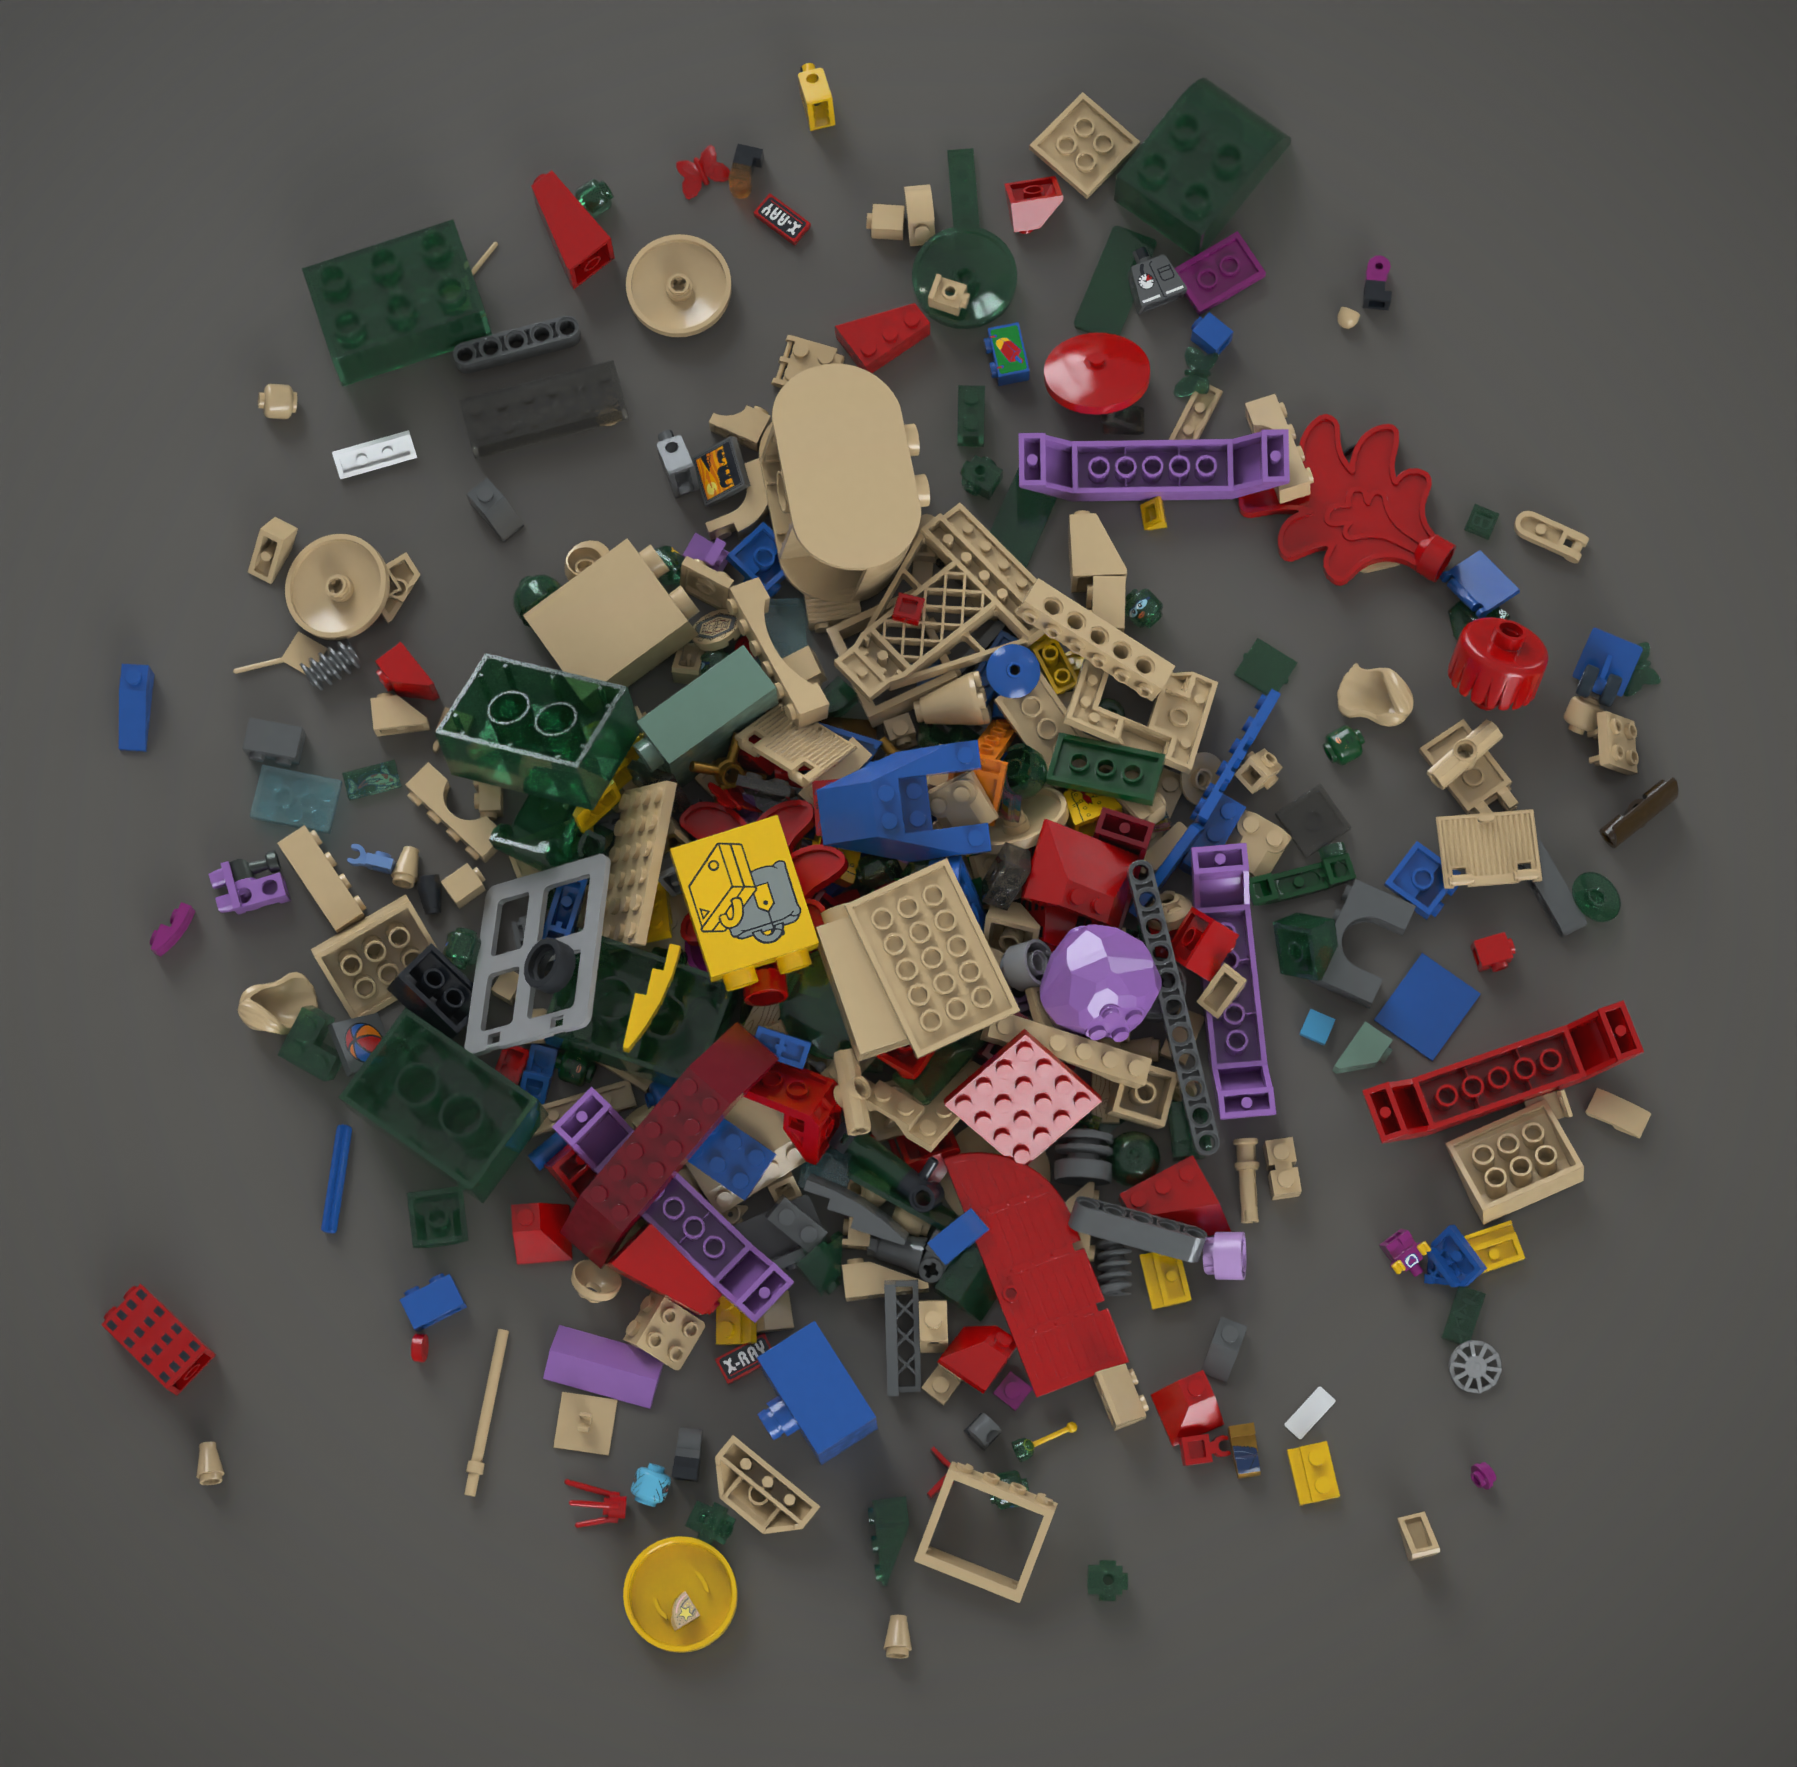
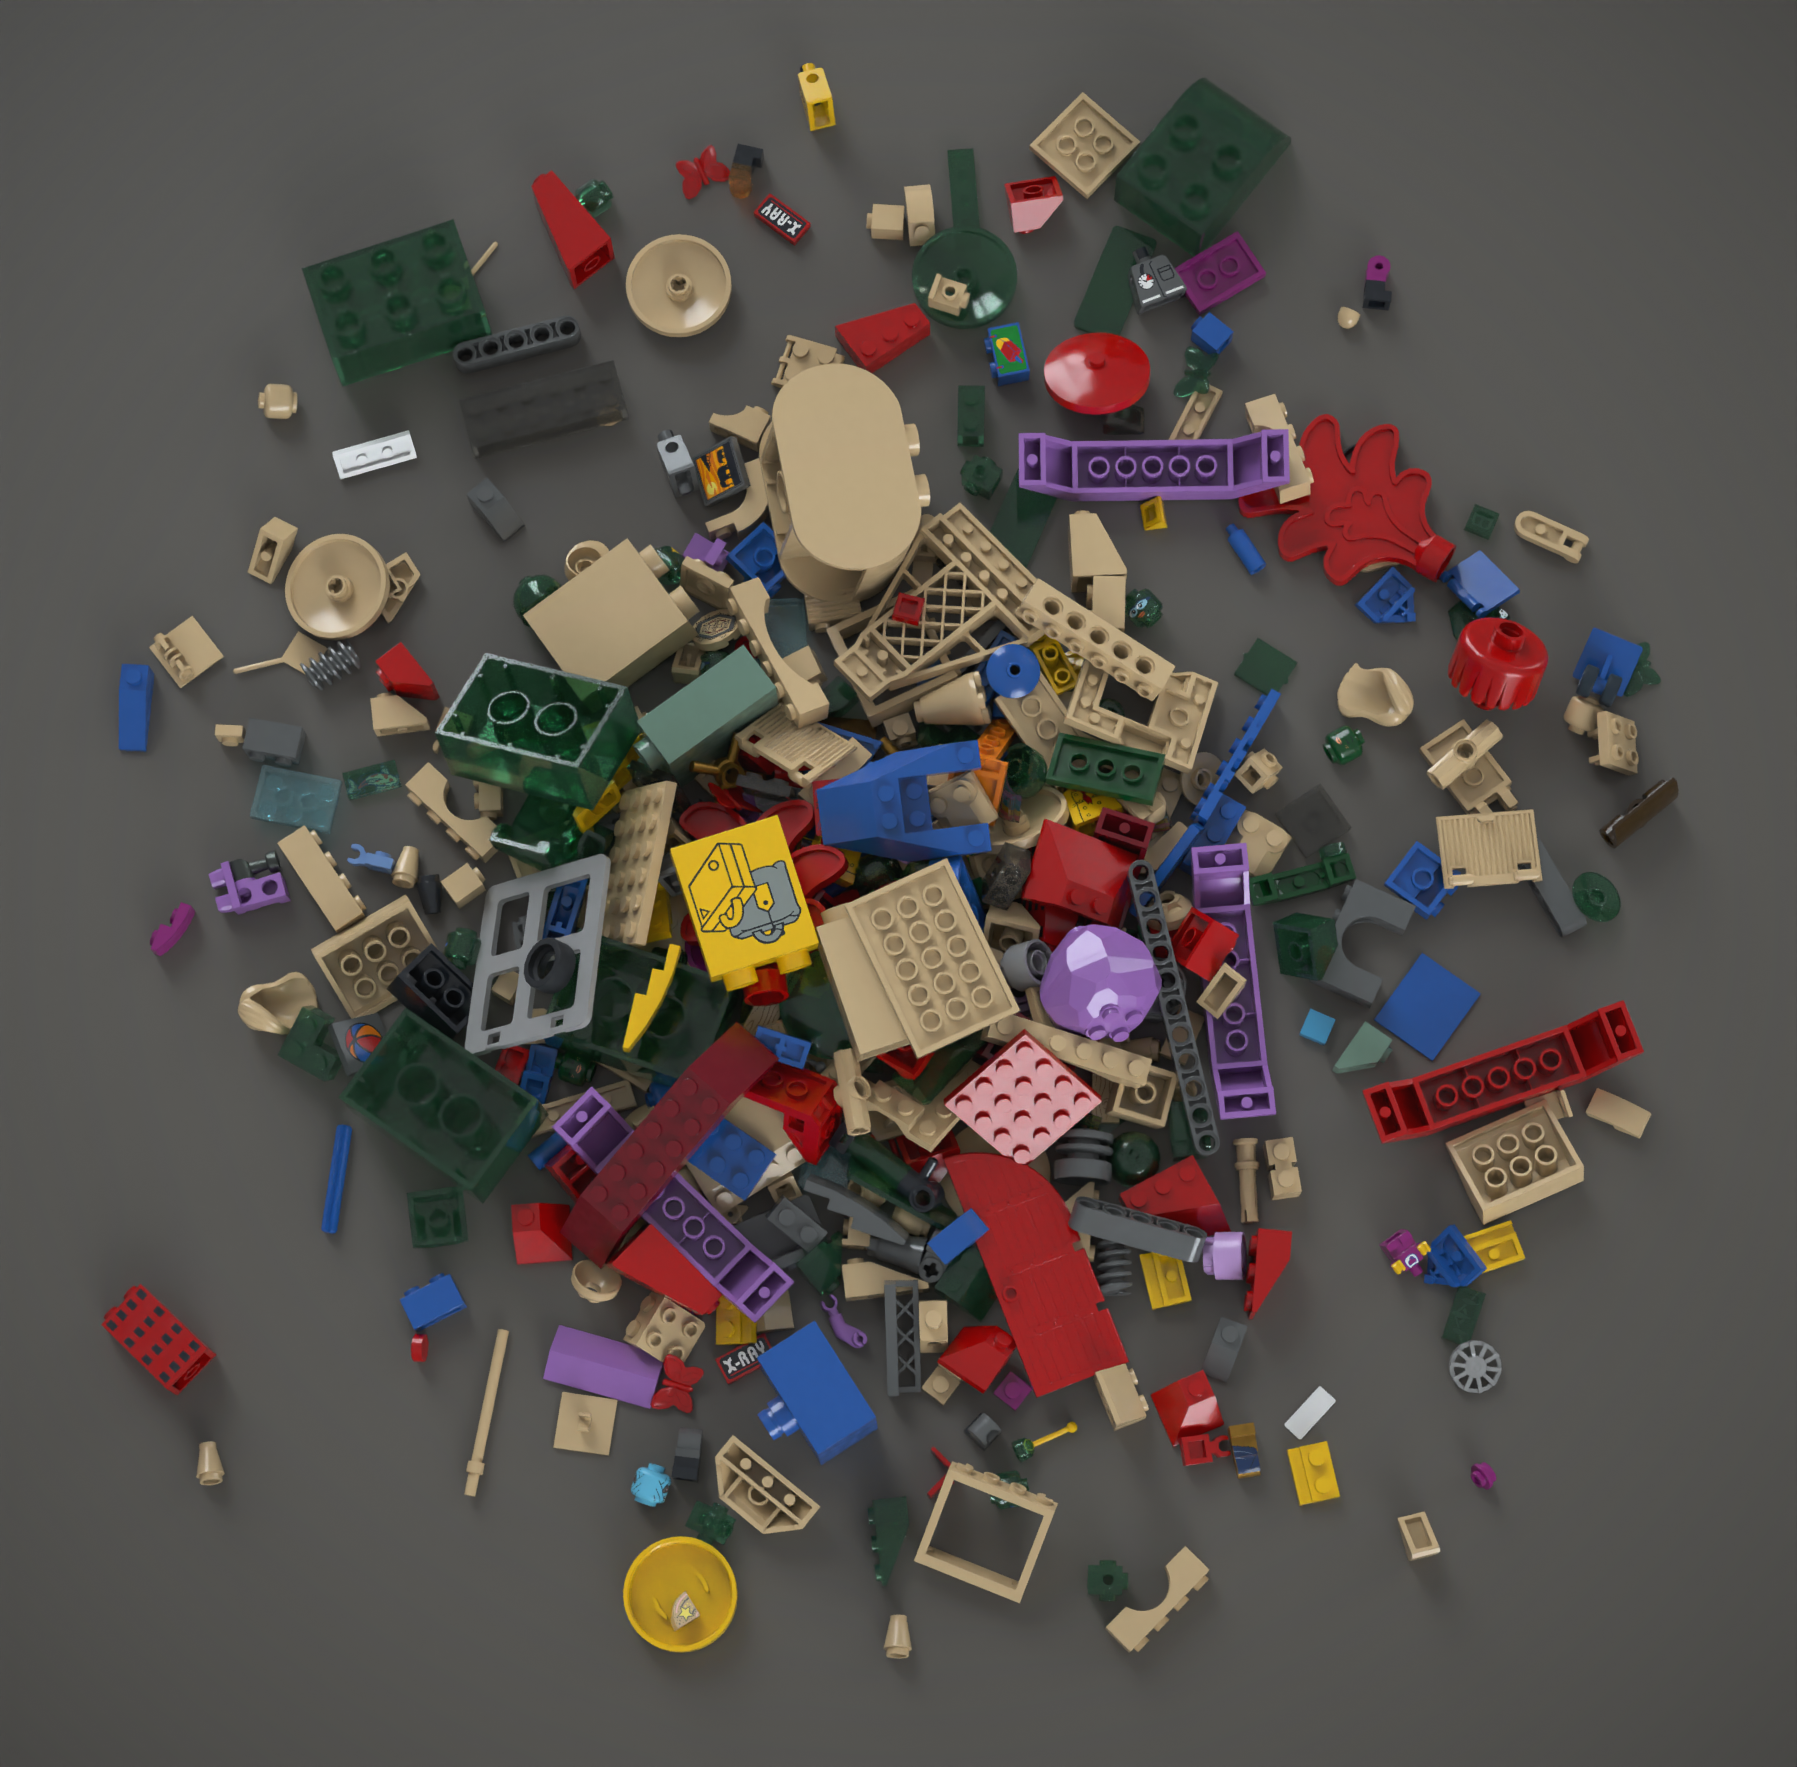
red plant [564,1479,627,1528] -> none
red brick [1470,932,1515,972] -> none
none -> tan hinge [149,616,224,688]
none -> tan plate [215,724,246,746]
none -> red piece [650,1354,704,1413]
none -> medium lavender arm [820,1294,867,1348]
none -> tan arch [1105,1546,1209,1653]
none -> blue cylinder [1226,523,1267,575]
none -> red slope [1244,1228,1292,1319]
none -> blue slope [1355,566,1416,623]

